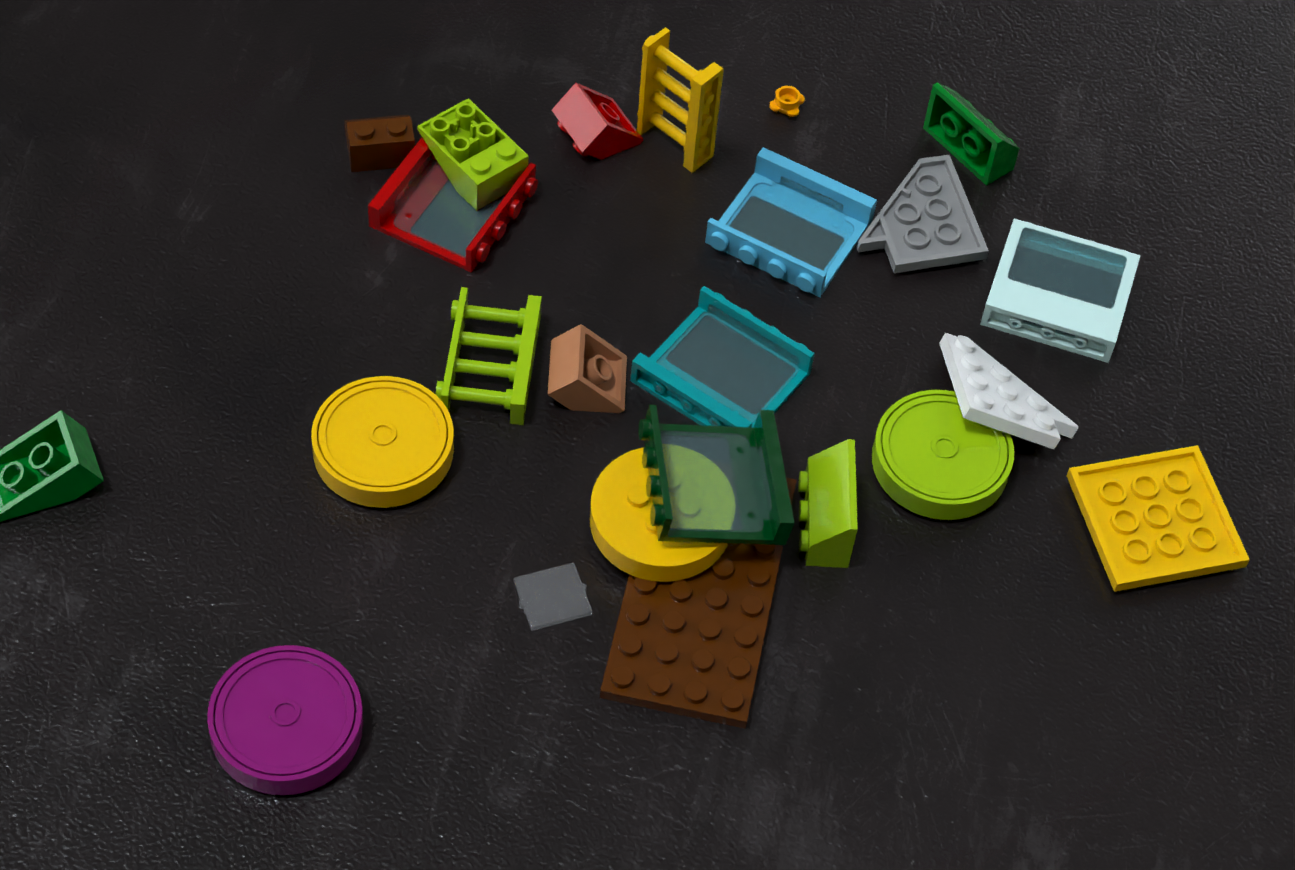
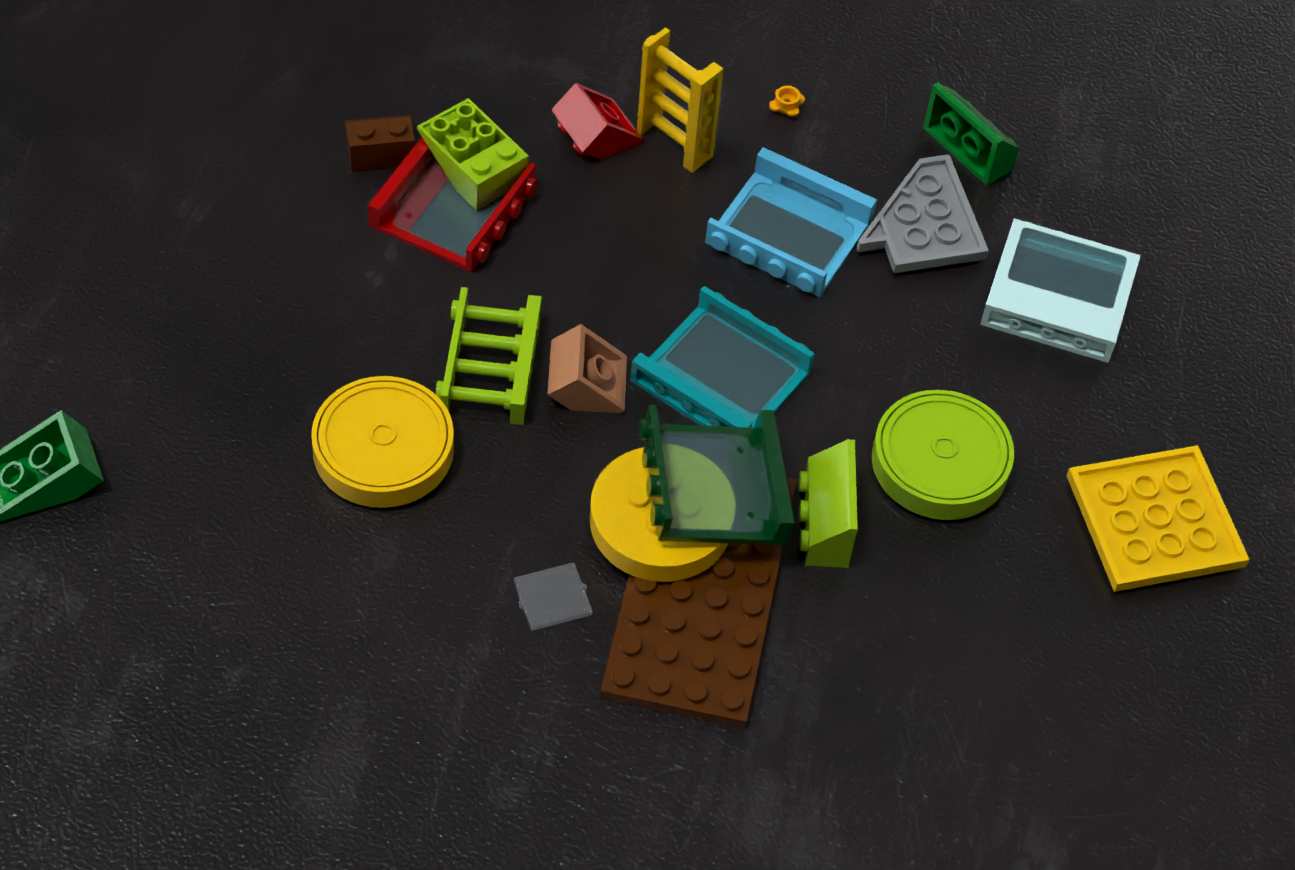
magenta brick [207,645,363,795] -> none
white wing [939,333,1078,449] -> none

